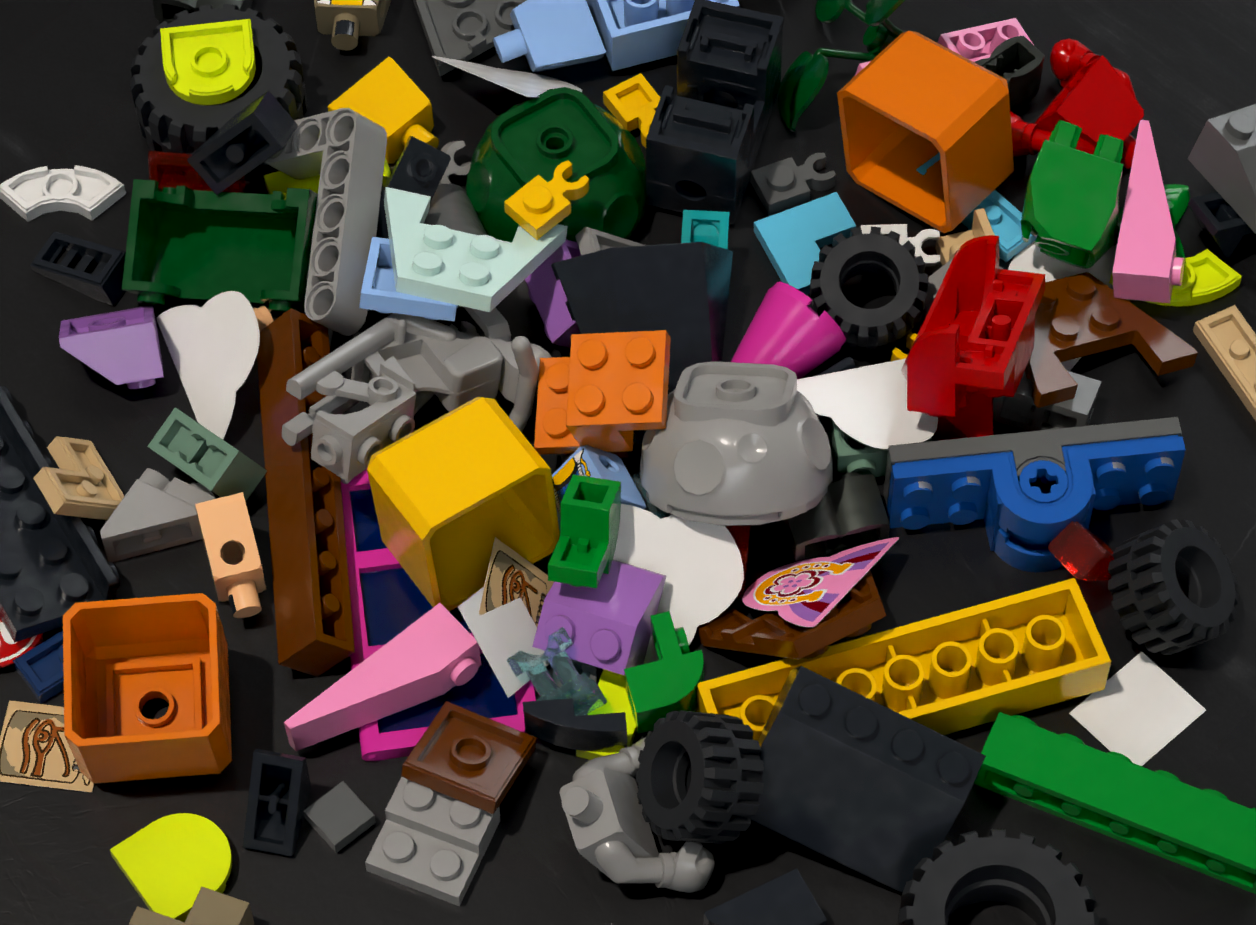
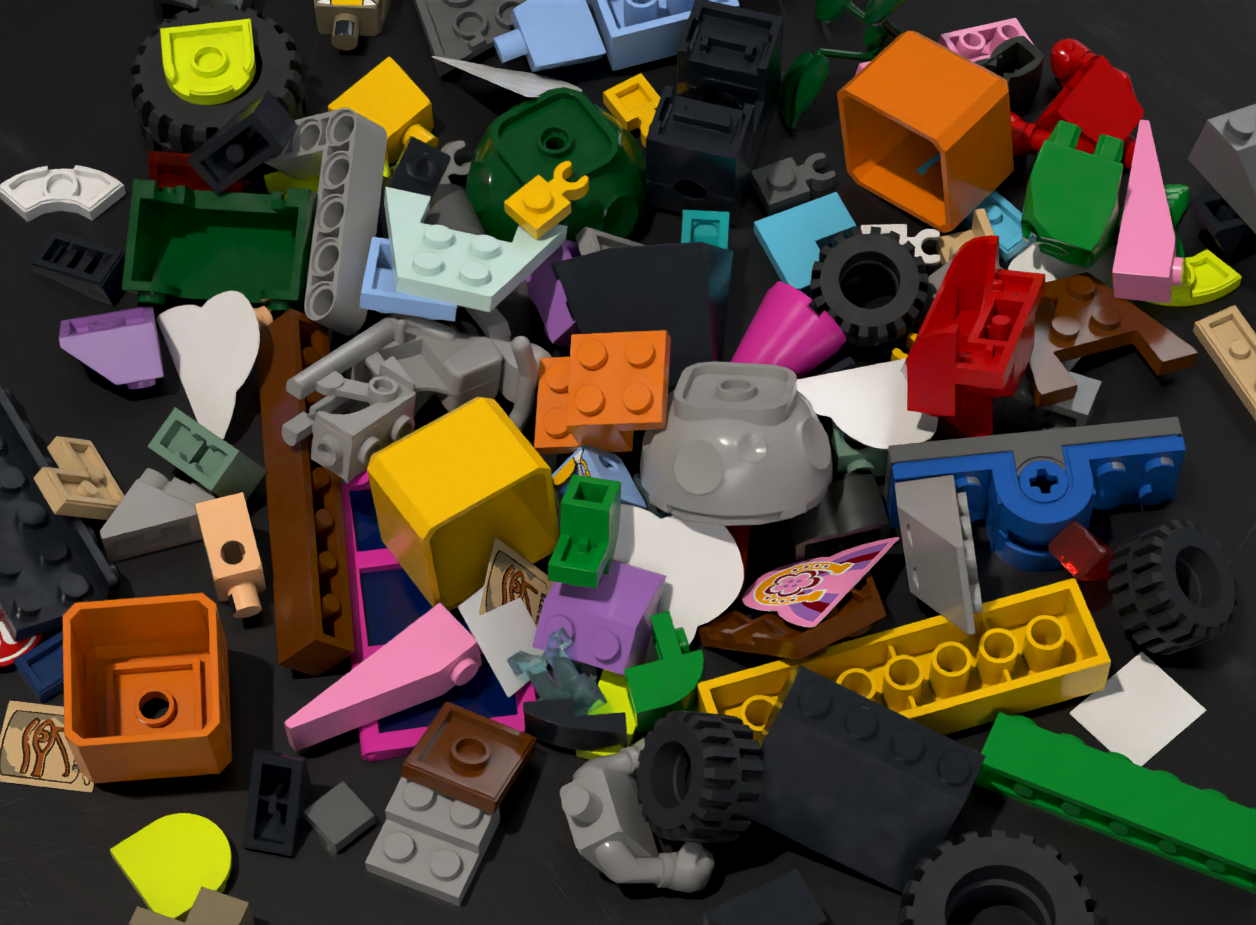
none -> light grey slope [895,475,983,635]

